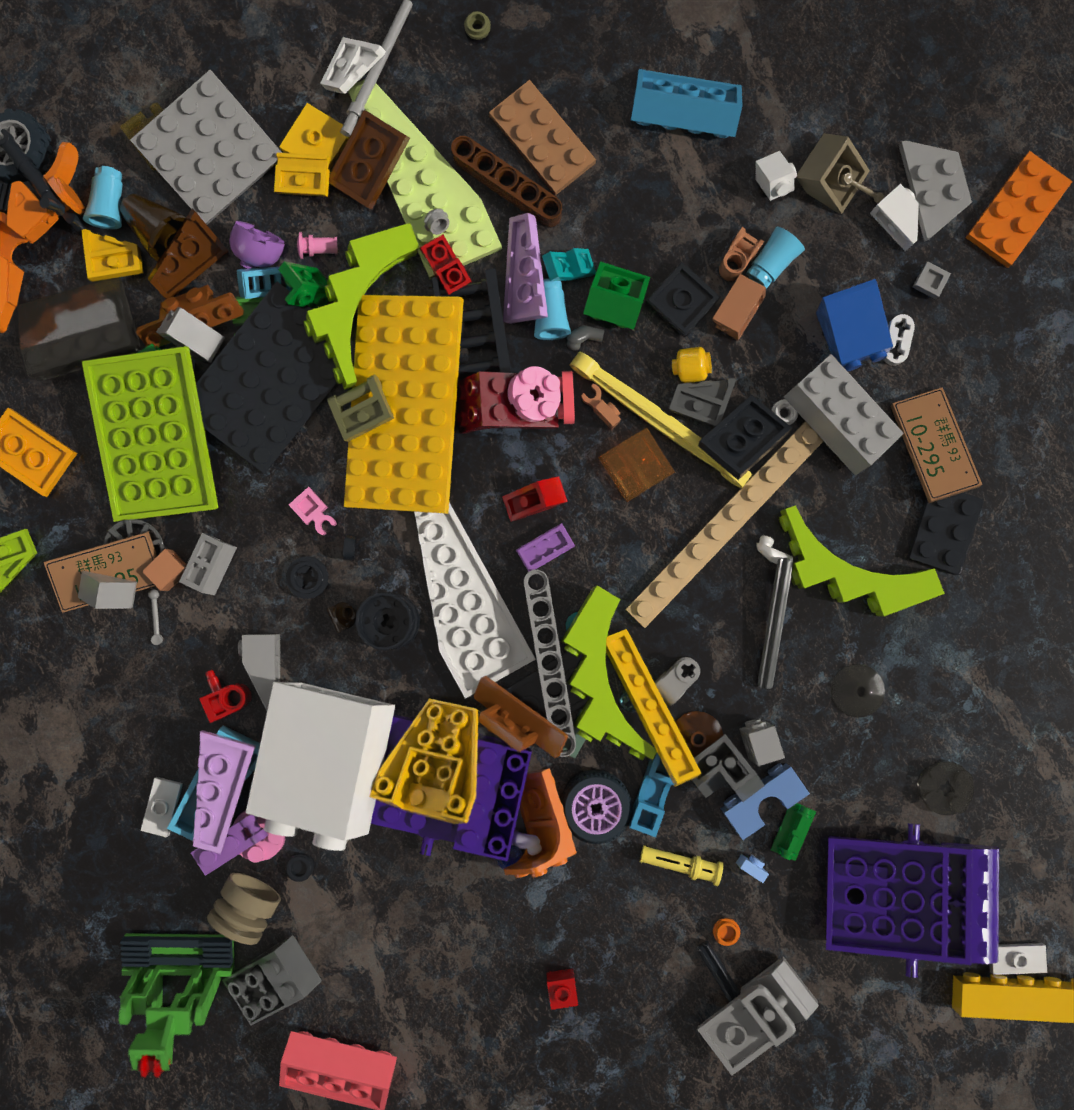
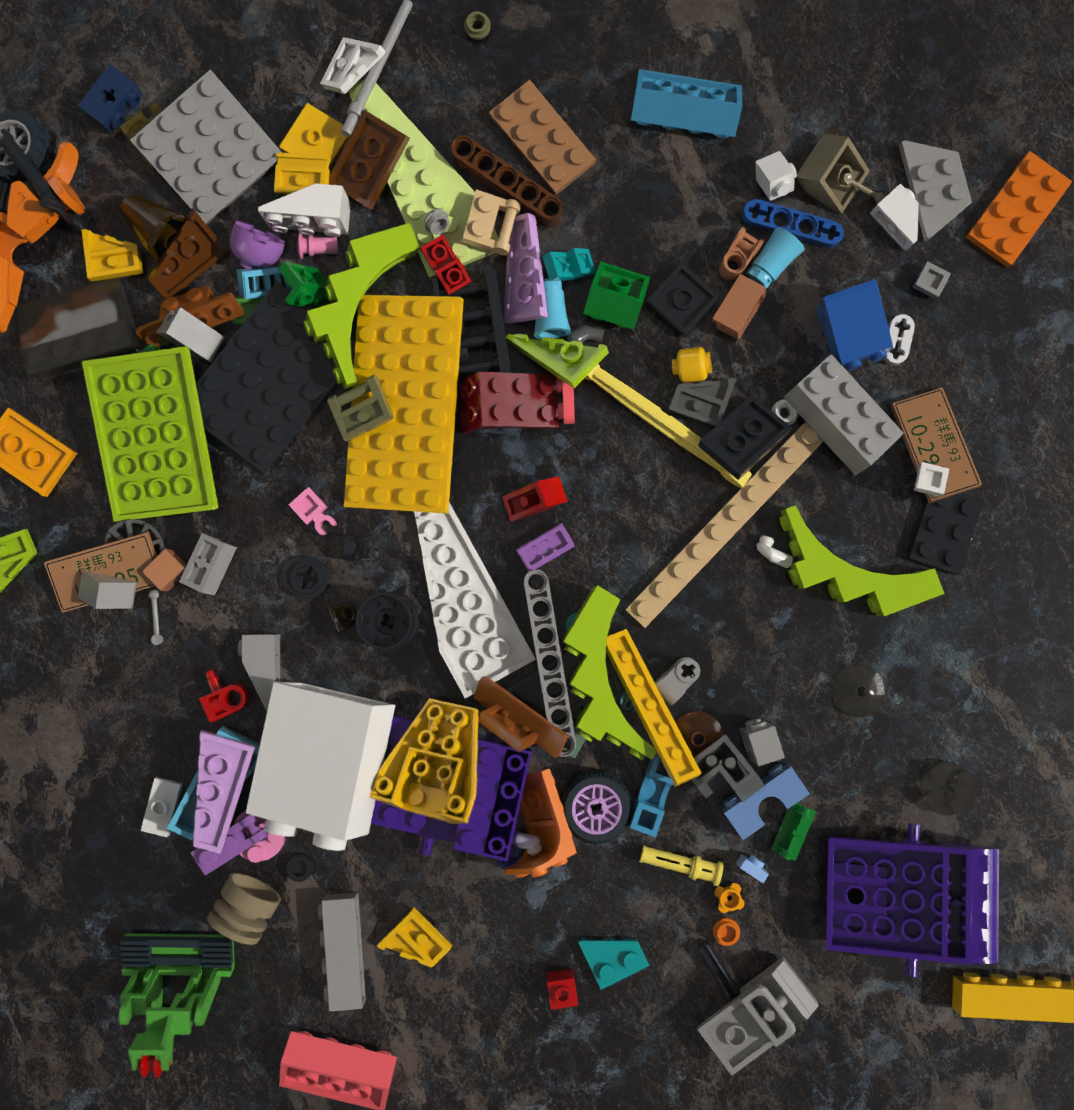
medium azure plant [83,166,123,229] -> none
dark grey slope [222,935,322,1026] -> none
bright pink plate [508,366,560,422] -> none
nougat plate [581,384,621,430] -> none
clear orange slope [599,428,675,502] -> none
dark grey axle [757,557,793,689] -> none
white plate [989,943,1047,975] -> none
none -> dark blue brick [77,64,143,135]
none -> white slope [258,184,351,237]
none -> light grey brick [318,892,366,1012]
none -> yellow wing [377,908,452,968]
none -> tan plate [461,190,521,255]
none -> lime wing [506,334,609,388]
none -> teal wing [578,938,649,990]
none -> light orange plate [715,883,744,913]
none -> blue beam [742,199,844,248]
none -> white tile [914,462,949,497]

